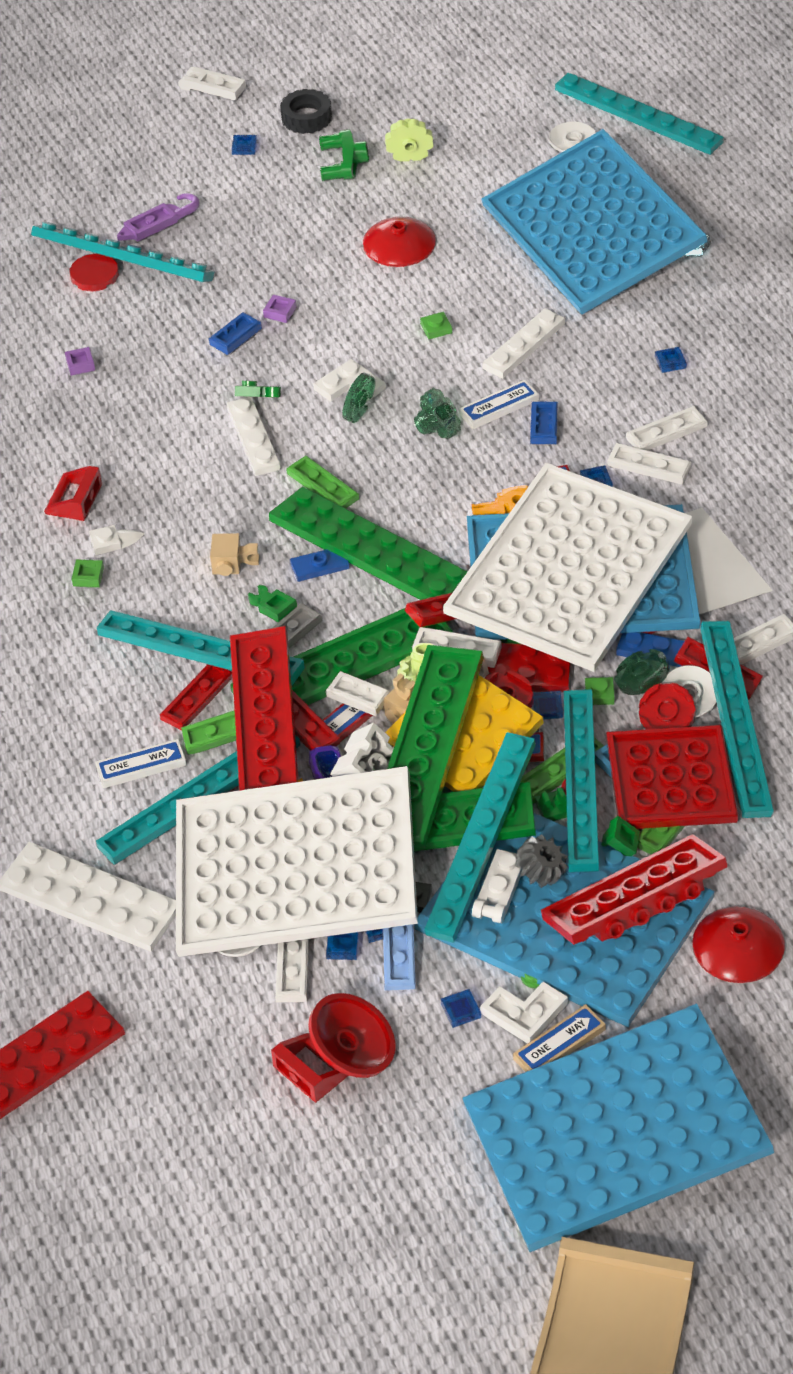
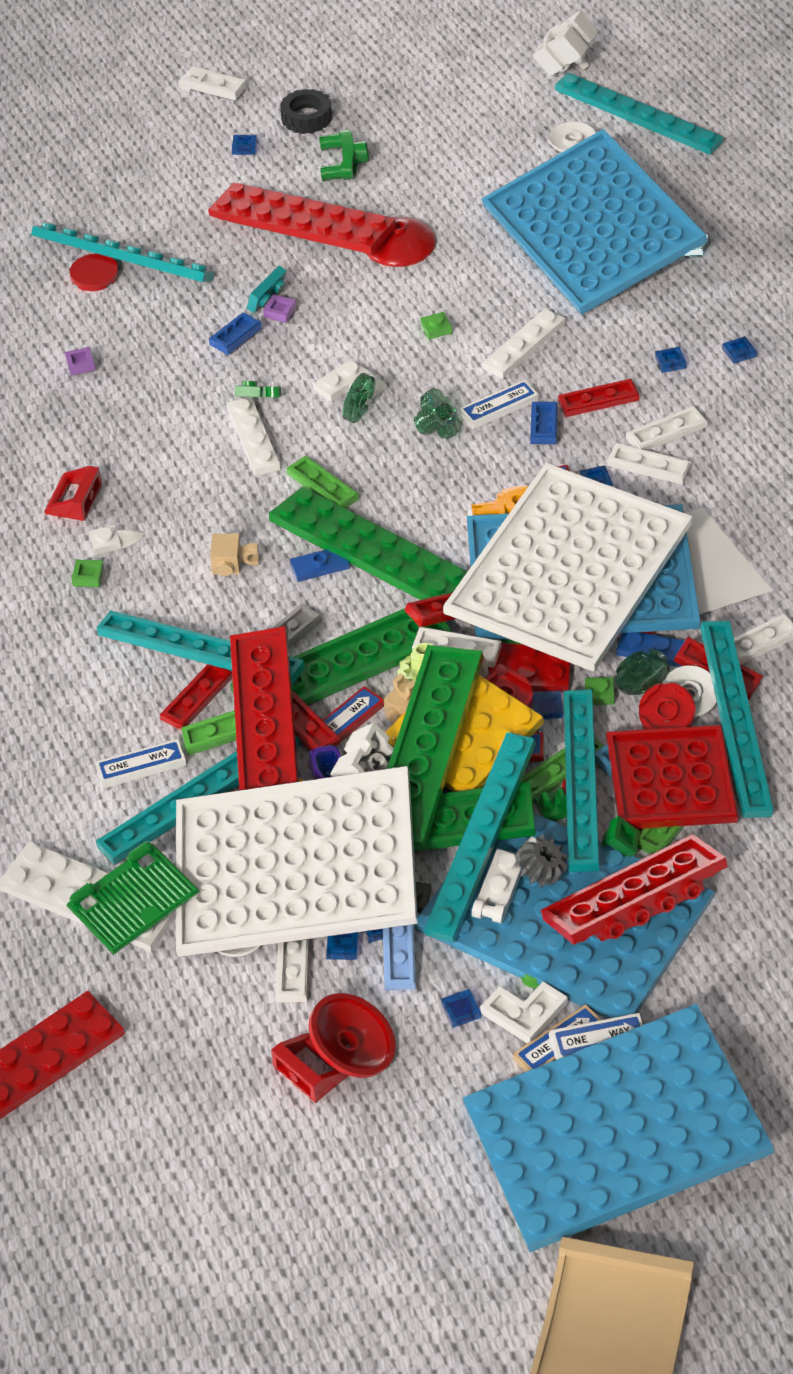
medium lavender plate [117,193,199,242] -> none
green plate [248,585,297,622] -> none
white plate [326,671,390,716] -> none
yellowish green plant [385,119,433,162] -> none
red dish [692,907,785,983] -> none
none -> green window [66,841,200,955]
none -> red plate [208,182,397,254]
none -> teal plate [246,265,287,313]
none -> white brick [533,11,598,75]
none -> tile [549,1013,643,1060]
none -> red tile [558,379,639,417]
none -> clear blue tile [722,336,757,364]

